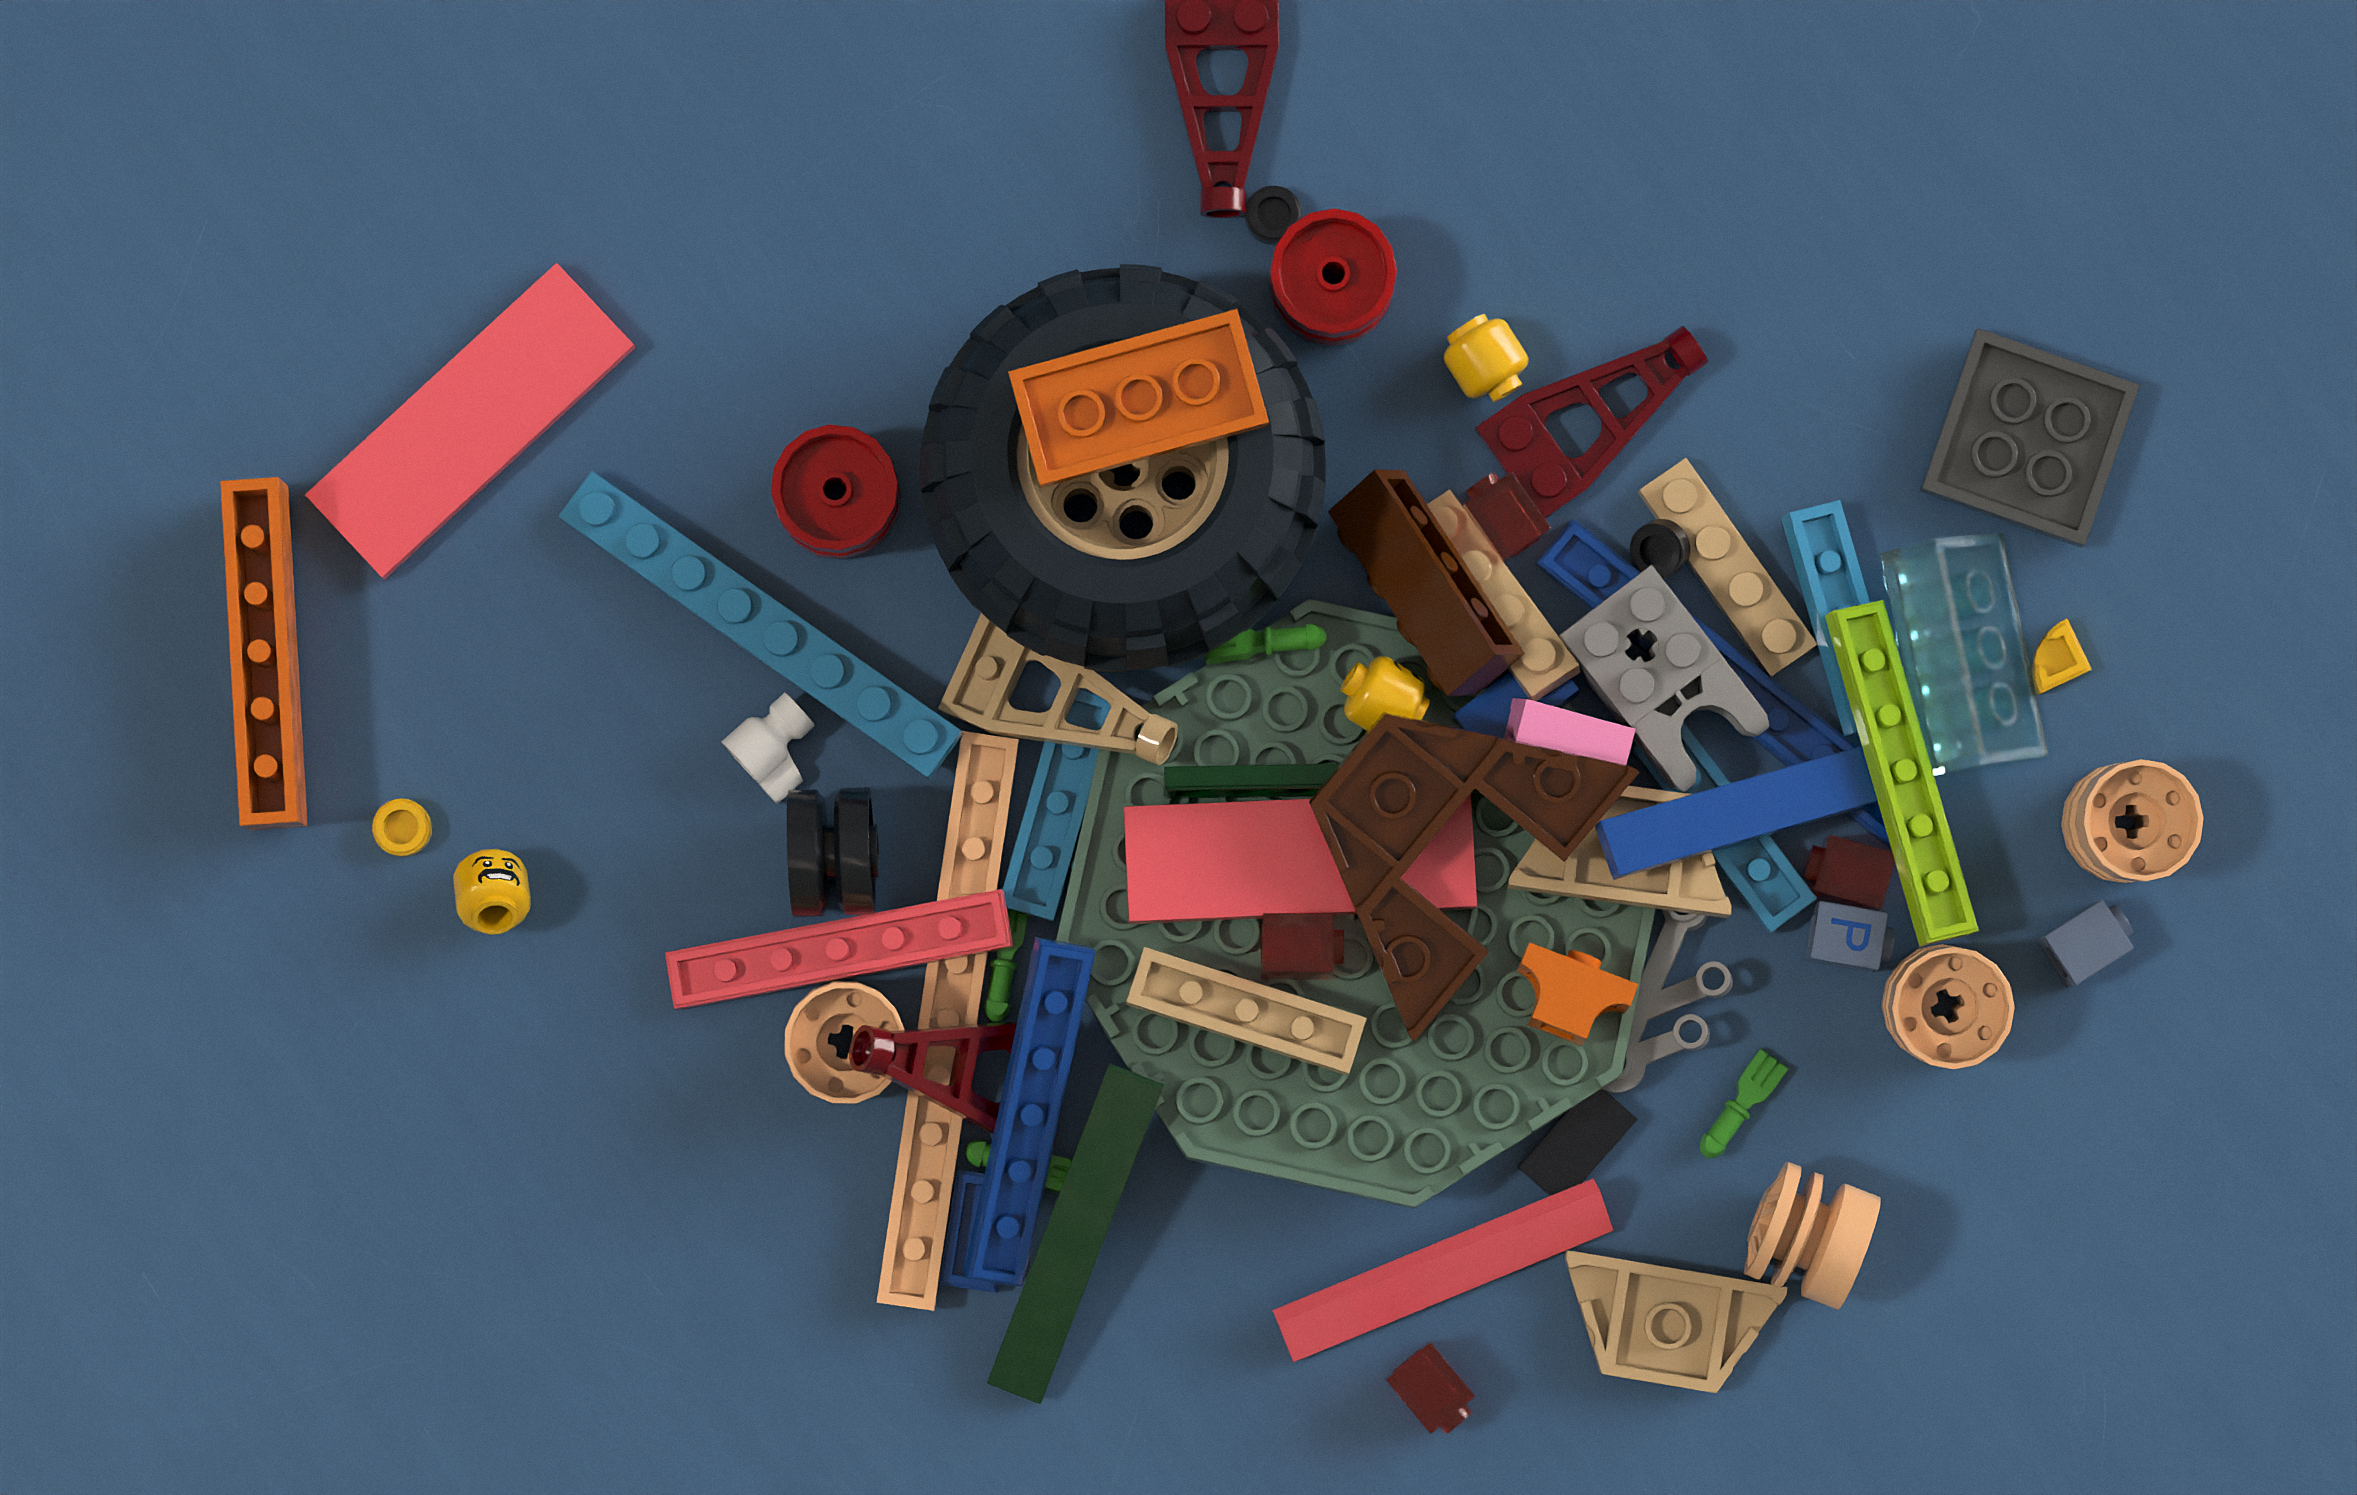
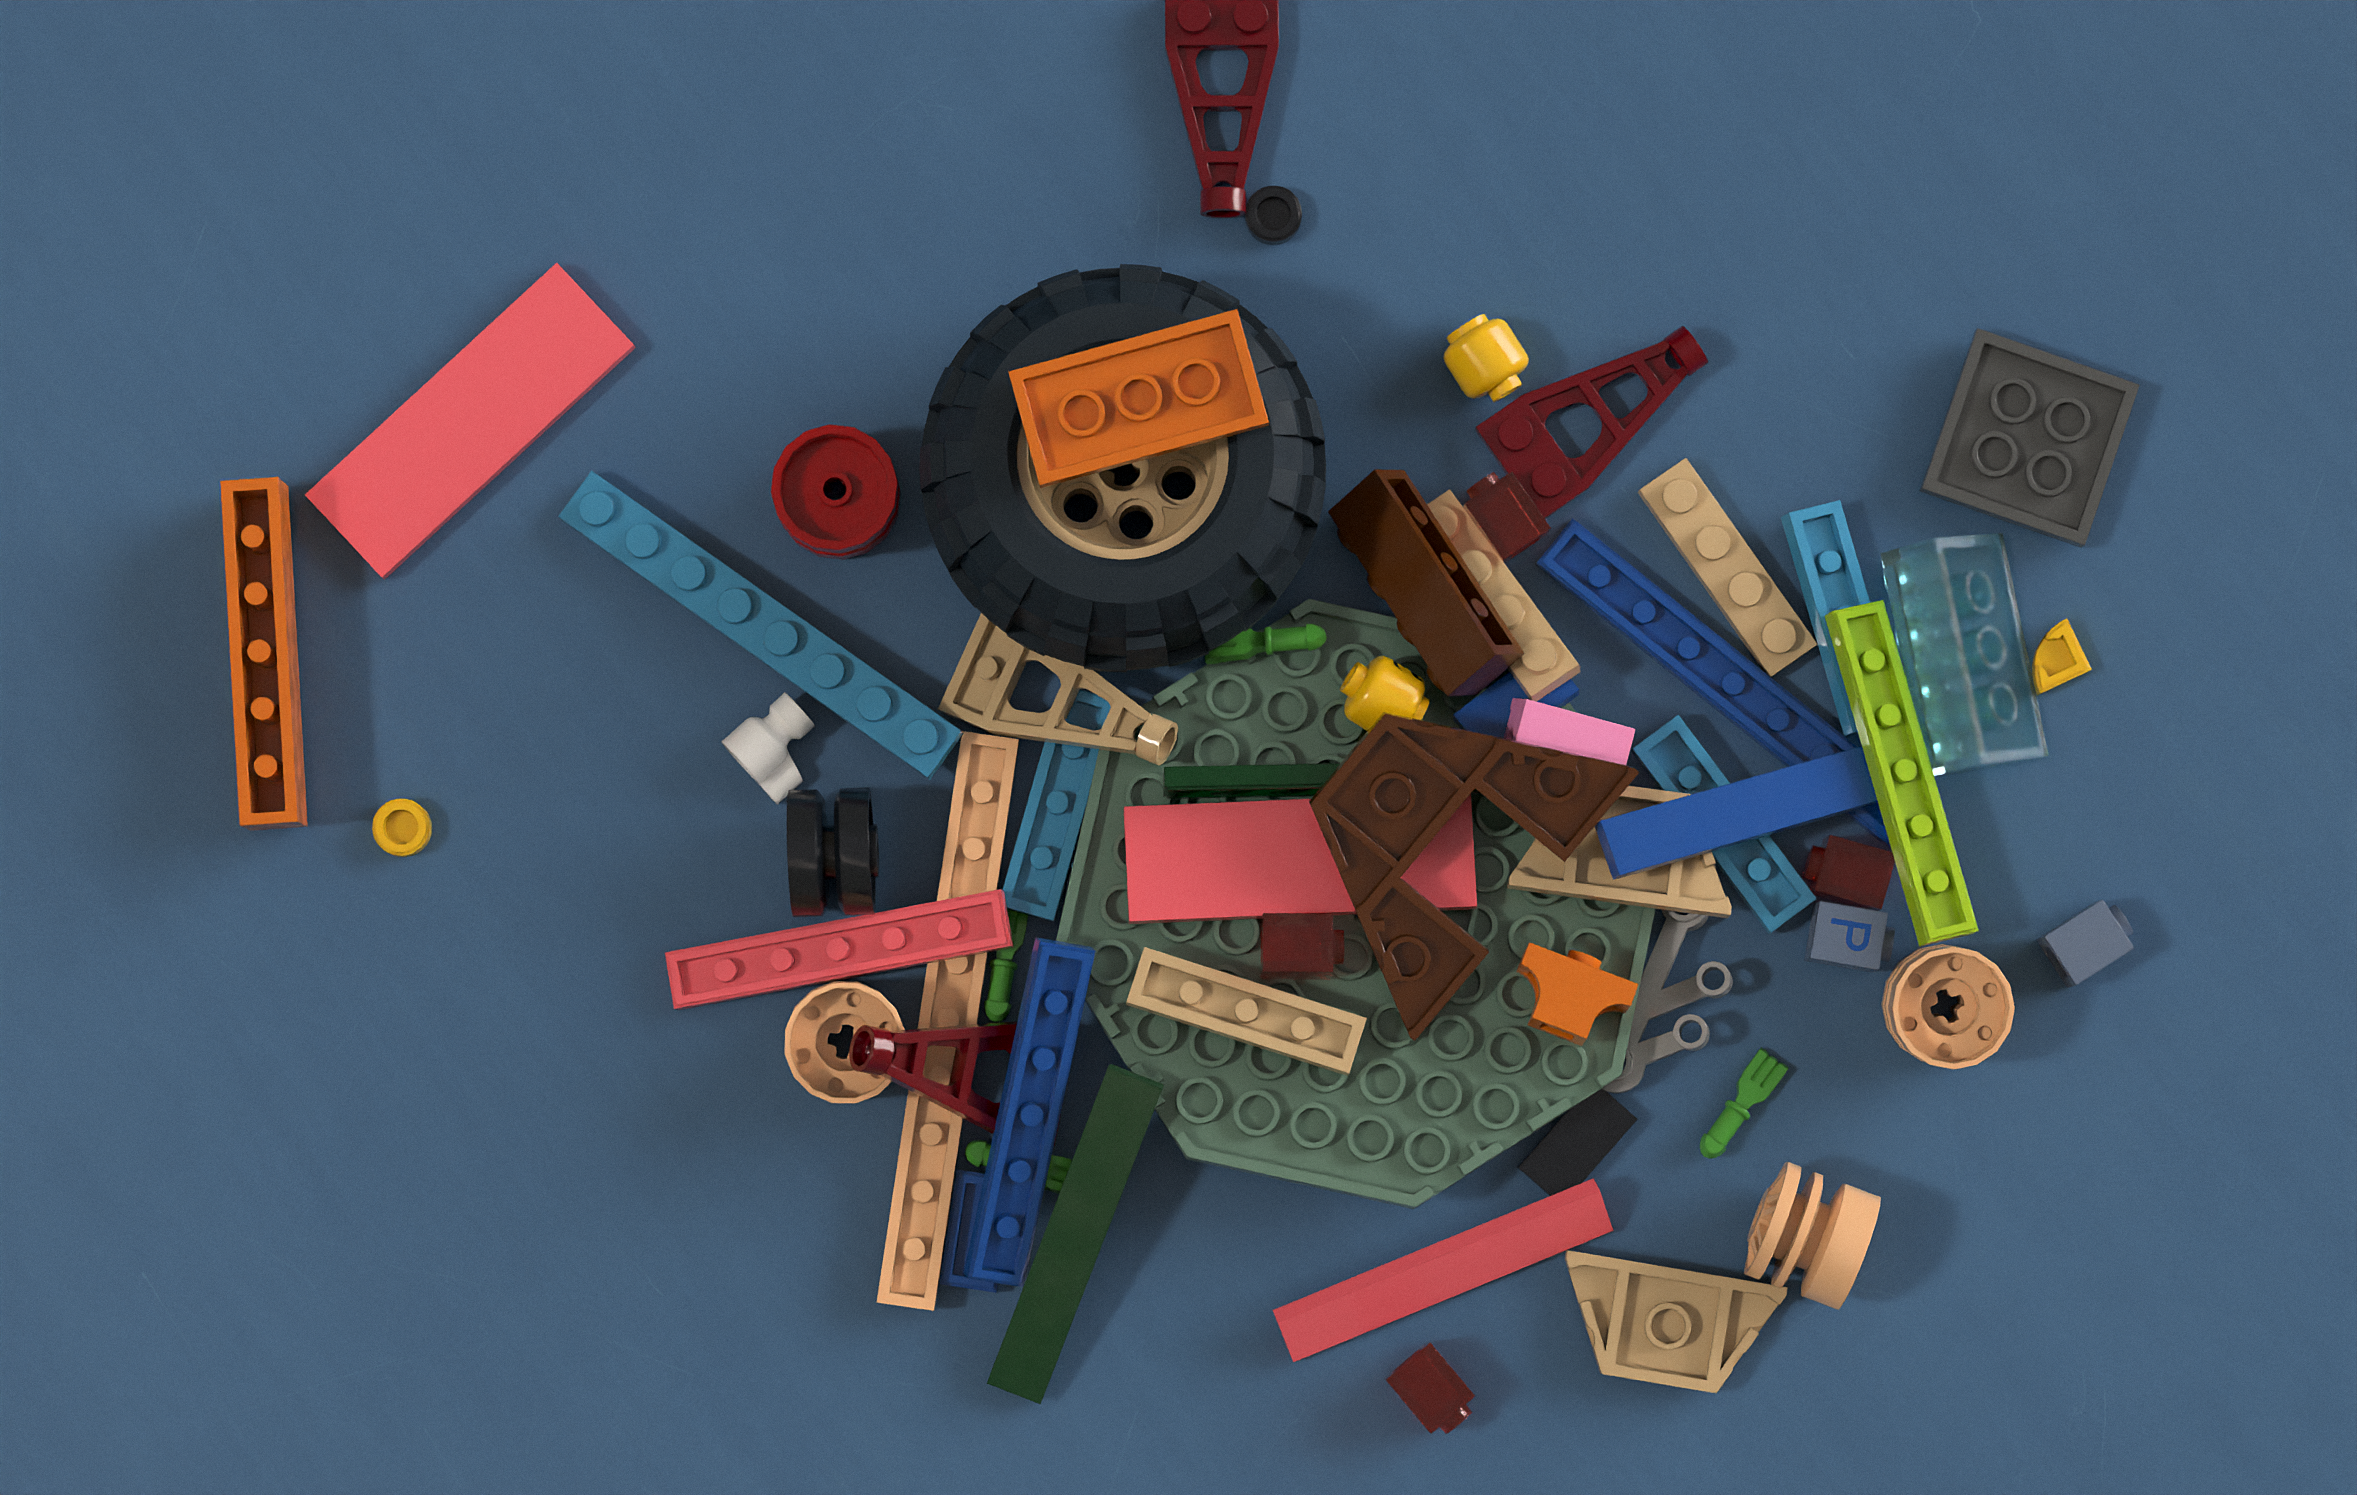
yellow head [453,849,530,935] -> none
red wheel [1269,208,1397,346] -> none
light grey brick [1559,565,1769,793] -> none
black tile [1630,519,1691,579] -> none
light nougat wheel [2061,759,2204,883] -> none

